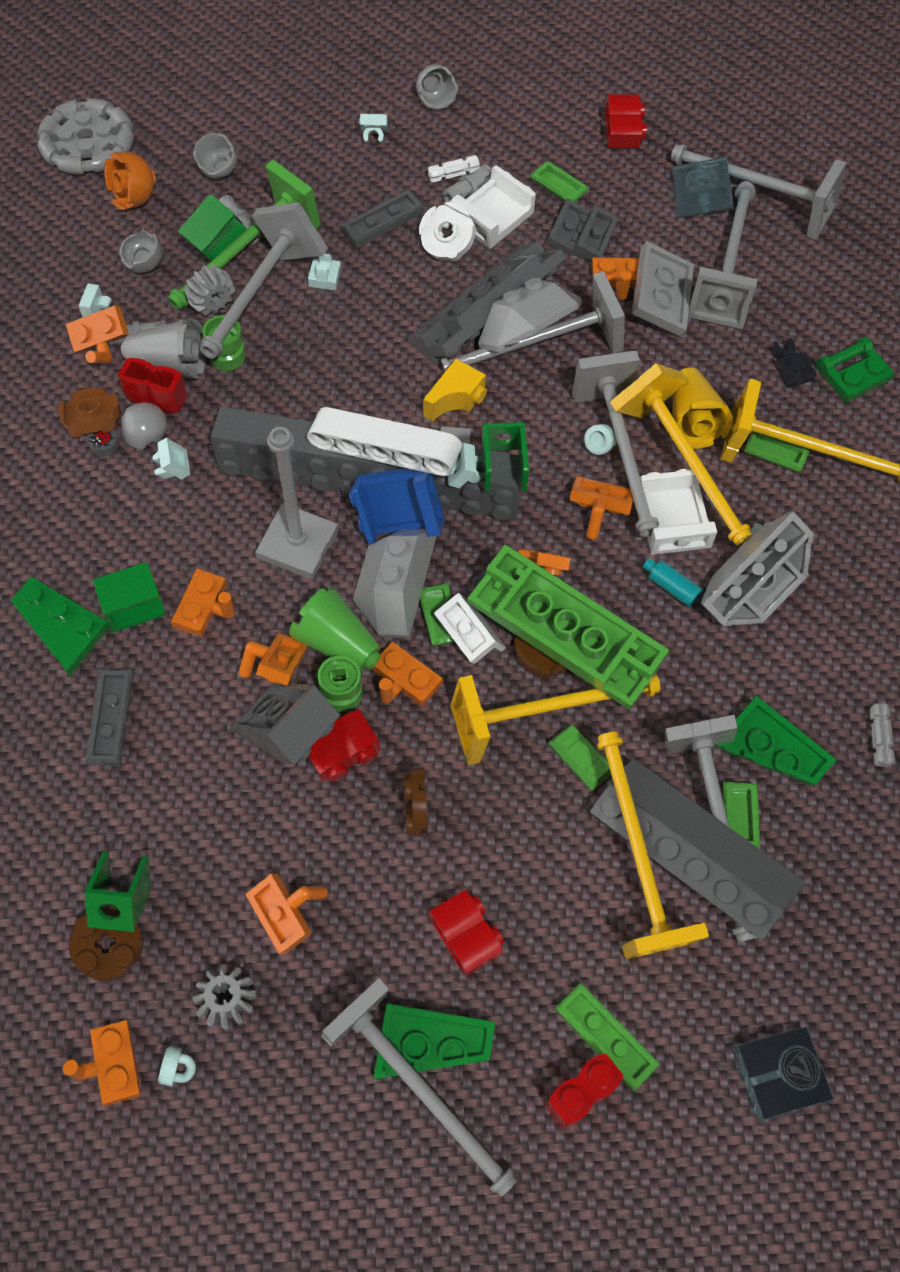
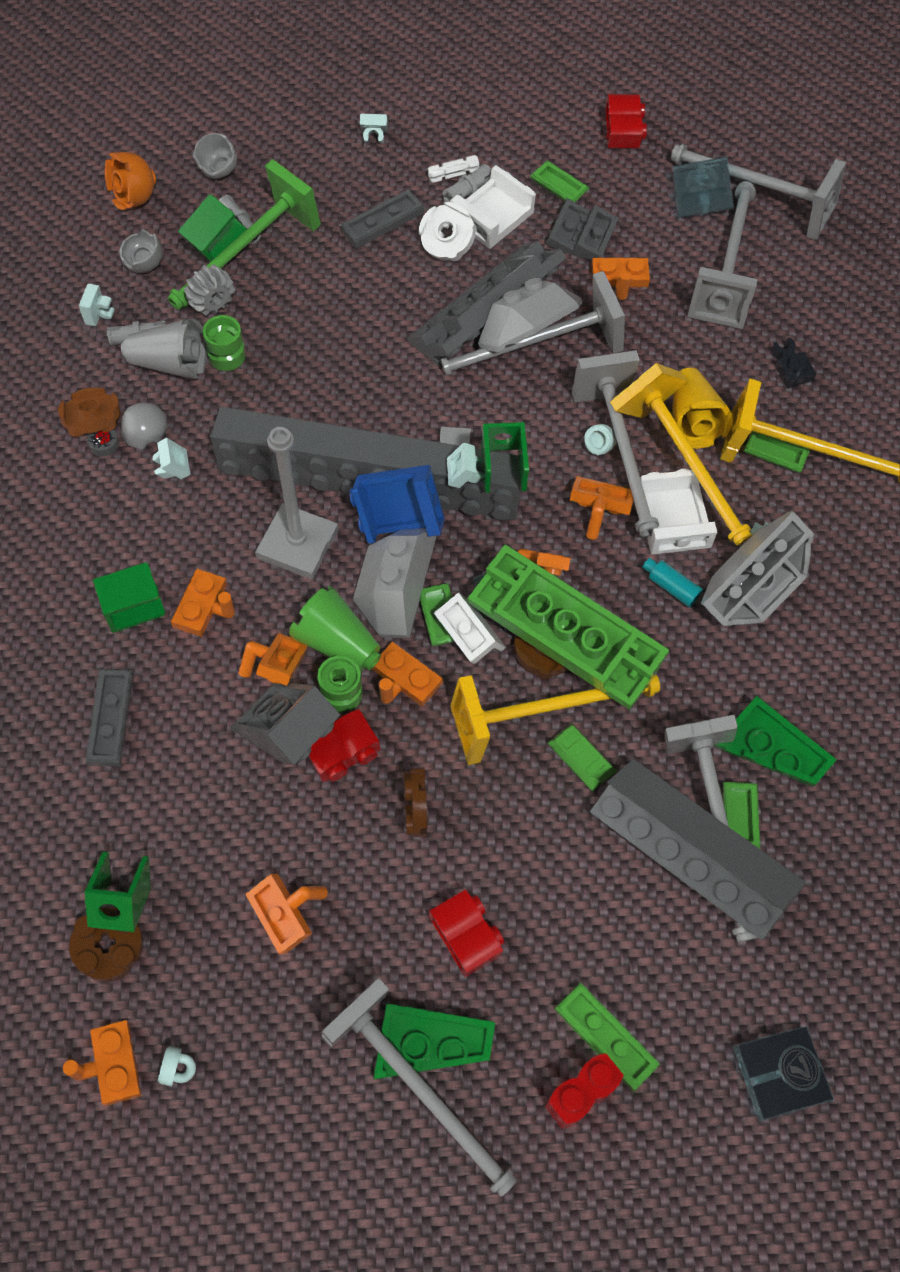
green wing [11,577,110,676] -> none
light grey plate [37,98,134,175] -> none
orange plate [65,305,129,364] -> none
red brick [118,358,187,413] -> none
light grey gear [193,965,257,1030] -> none
light grey tile [200,202,328,359] -> none
white beam [307,407,462,476] -> none
light aqua tile [308,253,341,290] -> none
light grey hair [416,63,458,110] -> none
yellow arch [423,359,487,422] -> none
yellow tile [597,732,709,960] -> none
light grey plate [632,241,694,336] -> none
green plate [816,336,895,403] -> none
light grey axle [870,703,895,767] -> none

